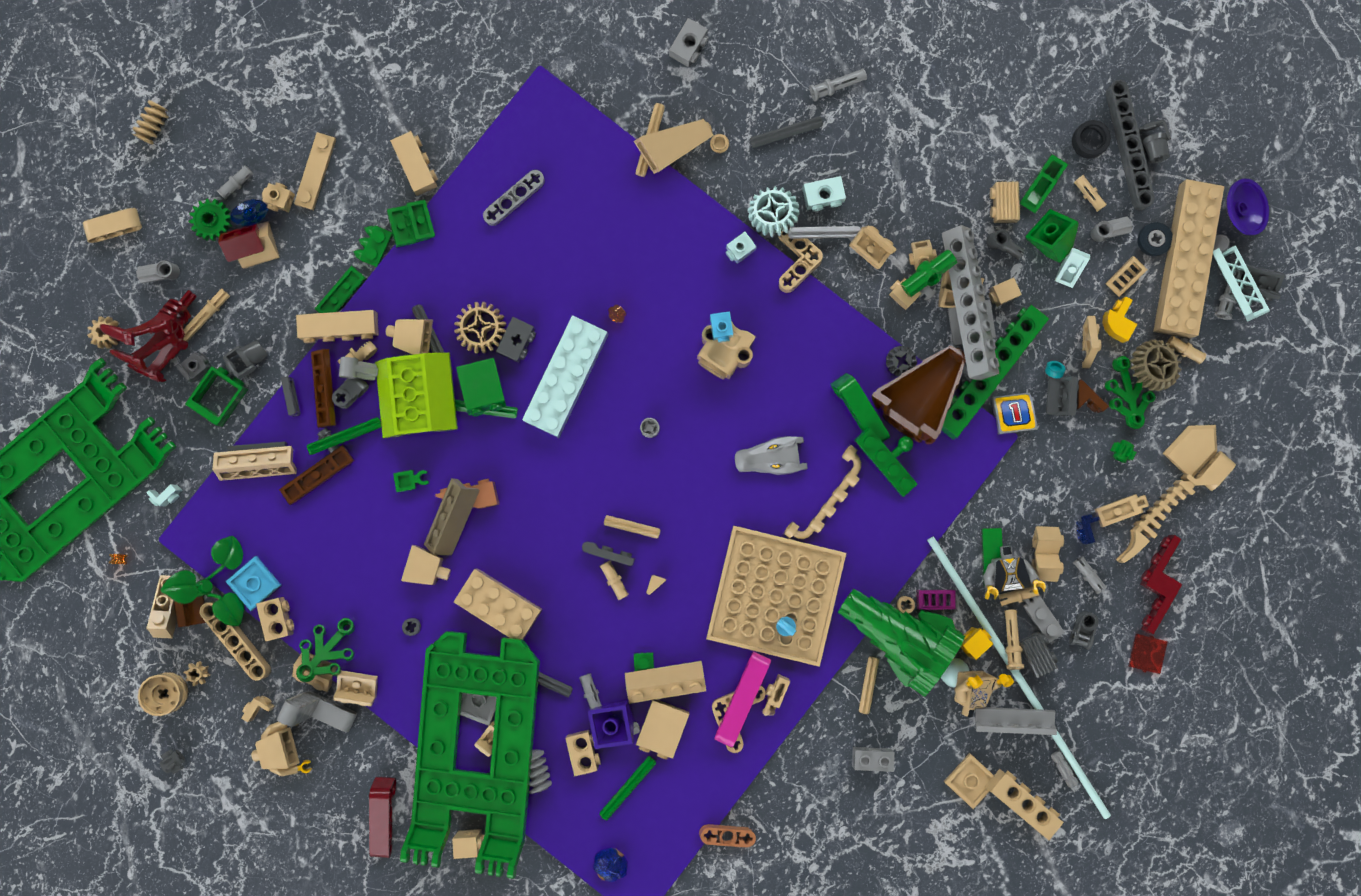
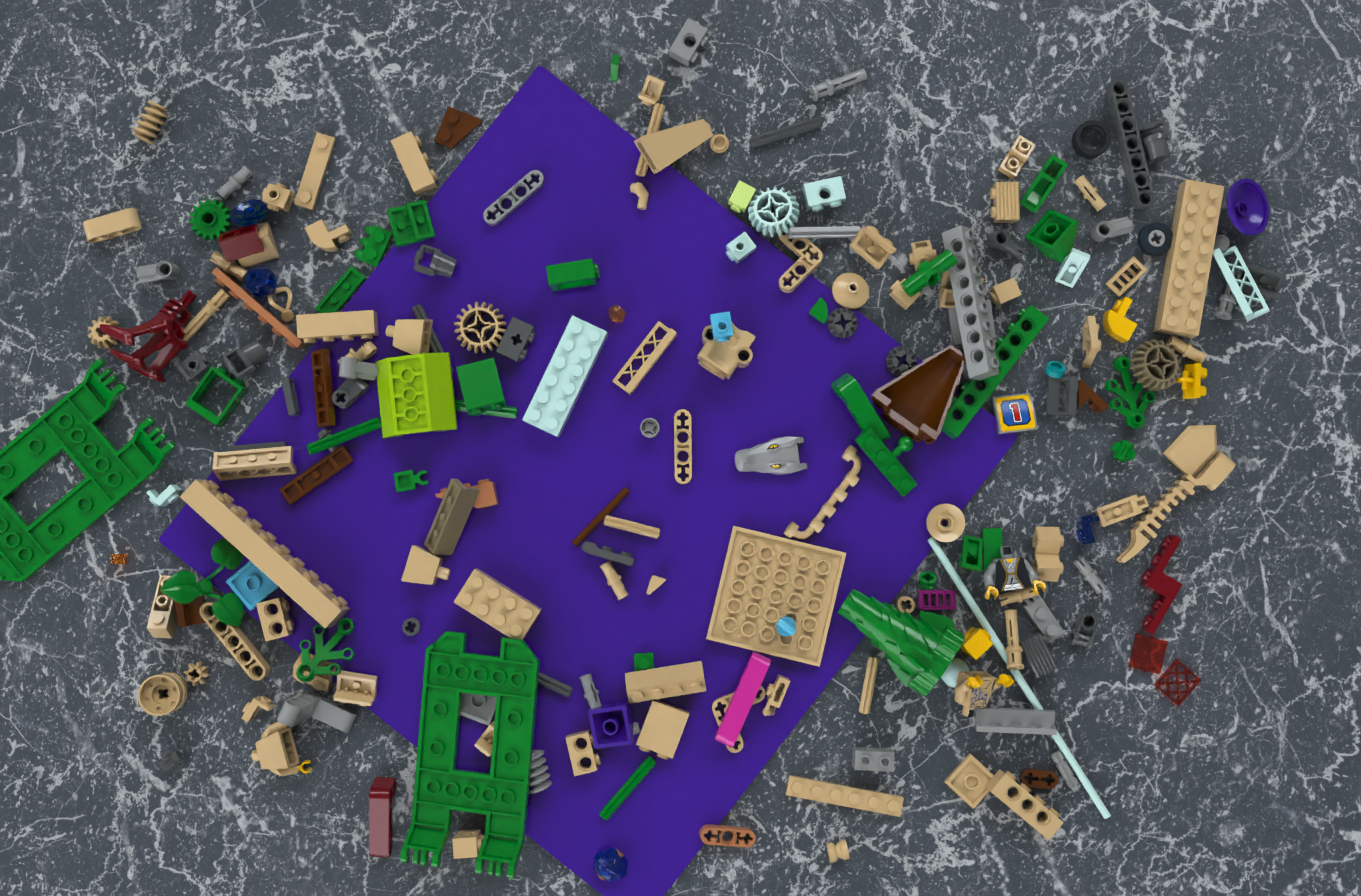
none -> tan brick [180,479,350,629]
none -> tan pin [210,251,249,282]
none -> nougat plate [211,267,307,350]
none -> clear blue brick [245,267,278,297]
none -> tan piece [268,287,294,322]
none -> tan brick [305,219,353,252]
none -> dark grey piece [414,245,457,278]
none -> reddish brown wing [434,106,483,150]
none -> green window [546,258,600,291]
none -> reddish brown bar [572,487,630,547]
none -> green tile [610,54,620,82]
none -> tan fence [612,321,677,396]
none -> tan arm [630,182,649,210]
none -> tan bracket [638,75,666,106]
none -> tan beam [674,409,692,484]
none -> yellowish green brick [728,180,756,213]
none -> tan plate [785,775,904,817]
none -> green tile [809,297,828,325]
none -> tan wheel [826,839,850,863]
none -> dark grey gear [827,307,858,338]
none -> tan dish [832,273,869,309]
none -> green bush [918,571,937,590]
none -> tan dish [926,504,965,542]
none -> green slope [957,535,983,572]
none -> tan slope [998,135,1035,180]
none -> reddish brown beam [1019,768,1058,789]
none -> clear red window [1154,659,1201,706]
none -> yellow hips [1176,363,1207,399]

